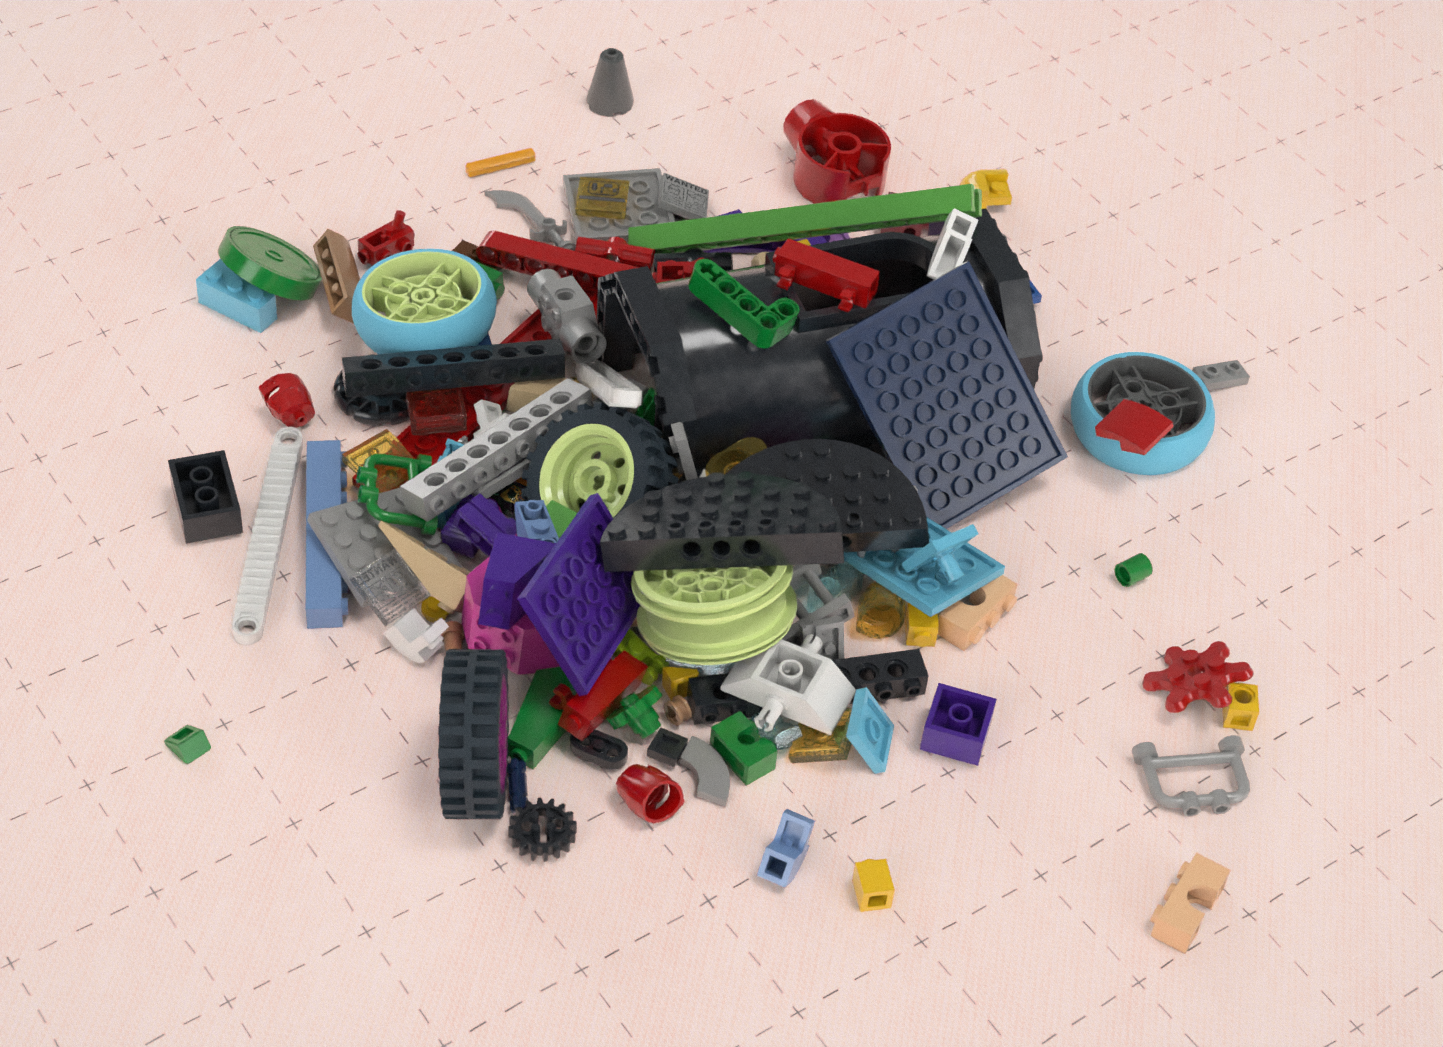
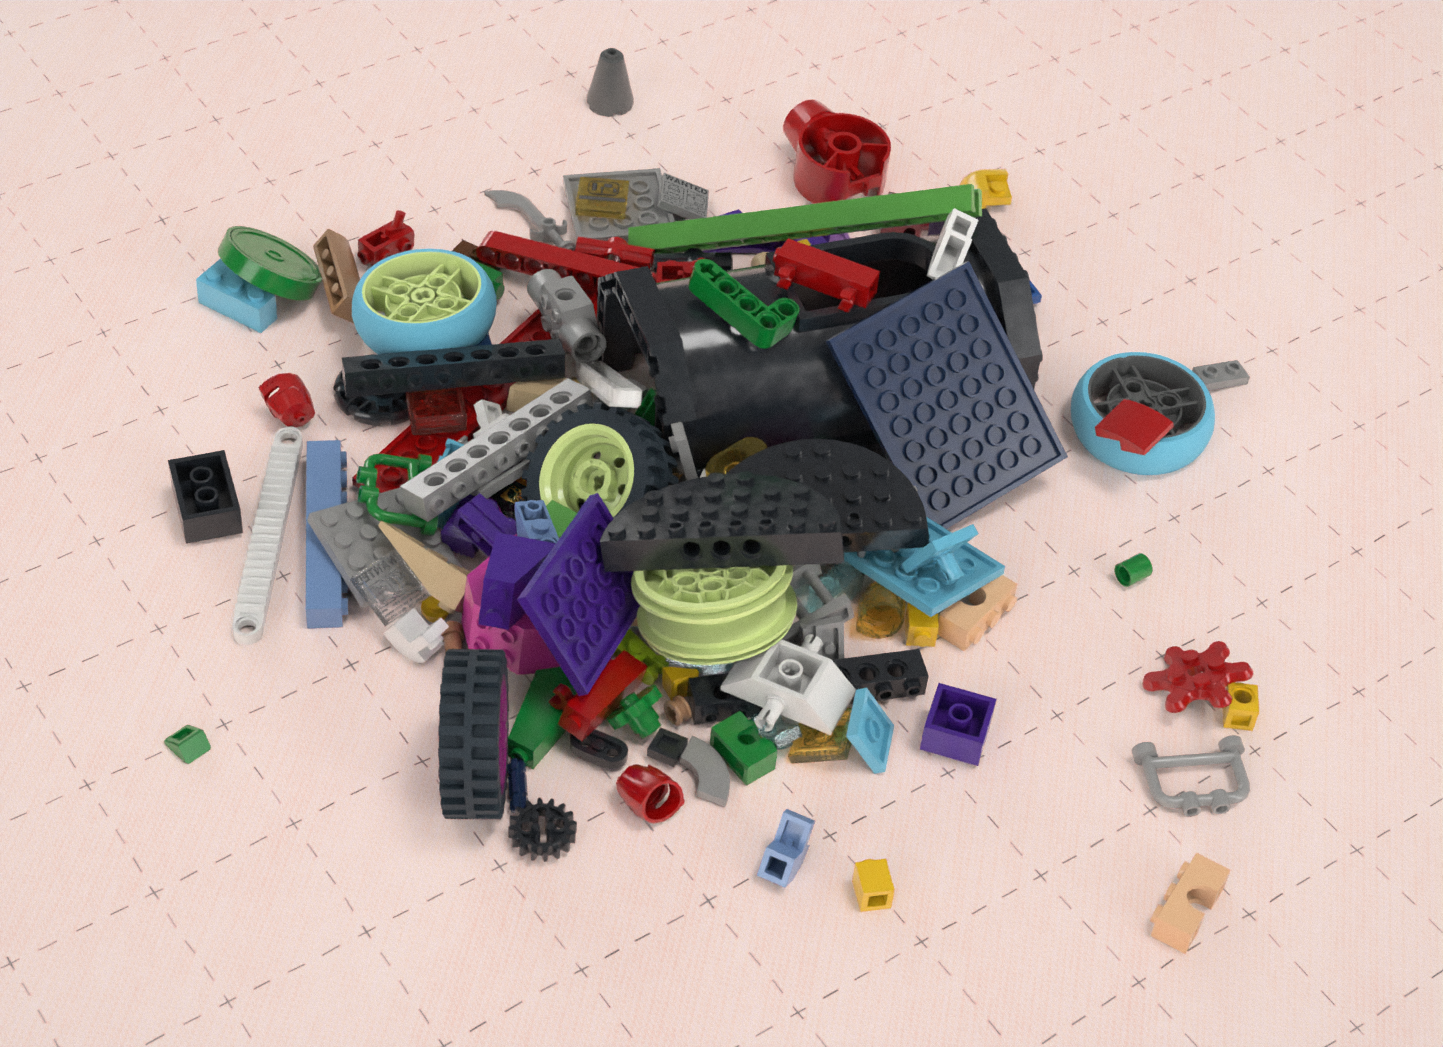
clear yellow slope [342,429,414,493] -> none
light orange axle [465,148,536,177] -> none

